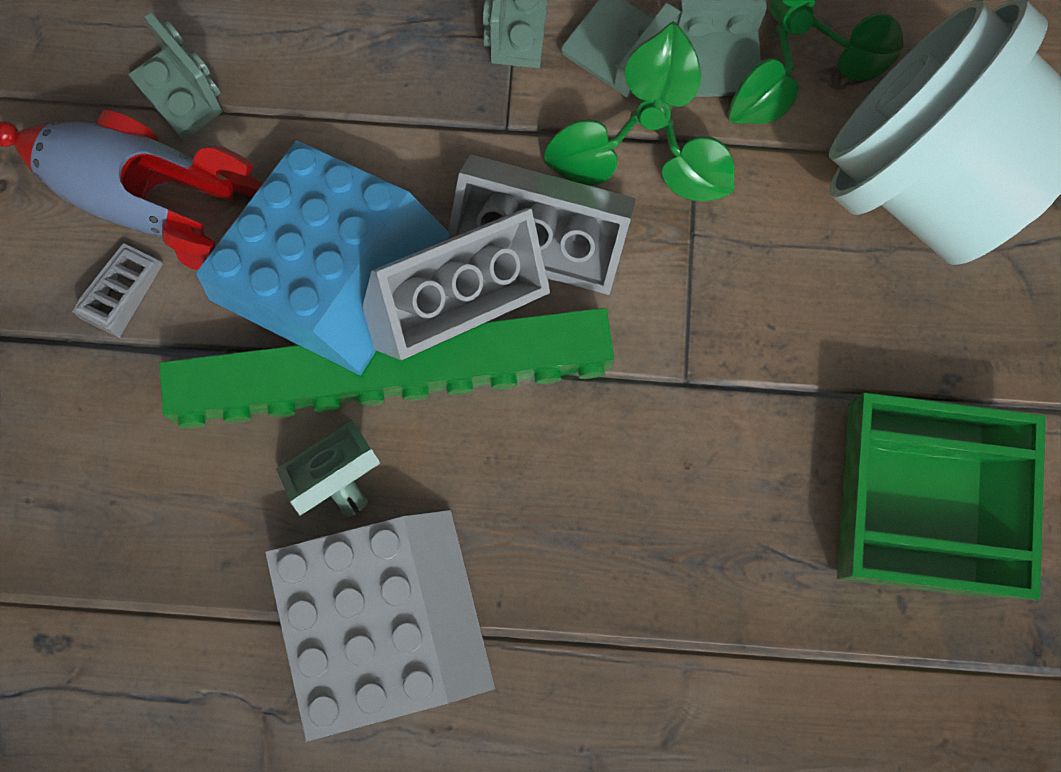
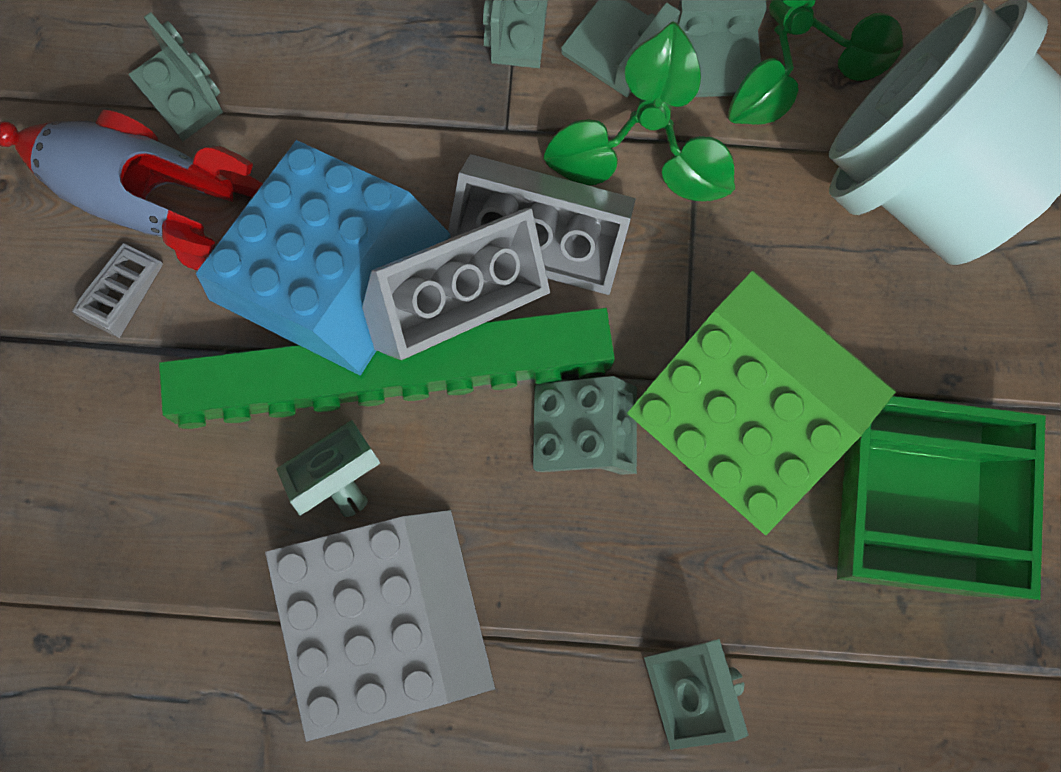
none -> sand green bracket [533,376,637,475]
none -> bright green slope [627,270,896,536]
none -> sand green tile [644,639,749,750]

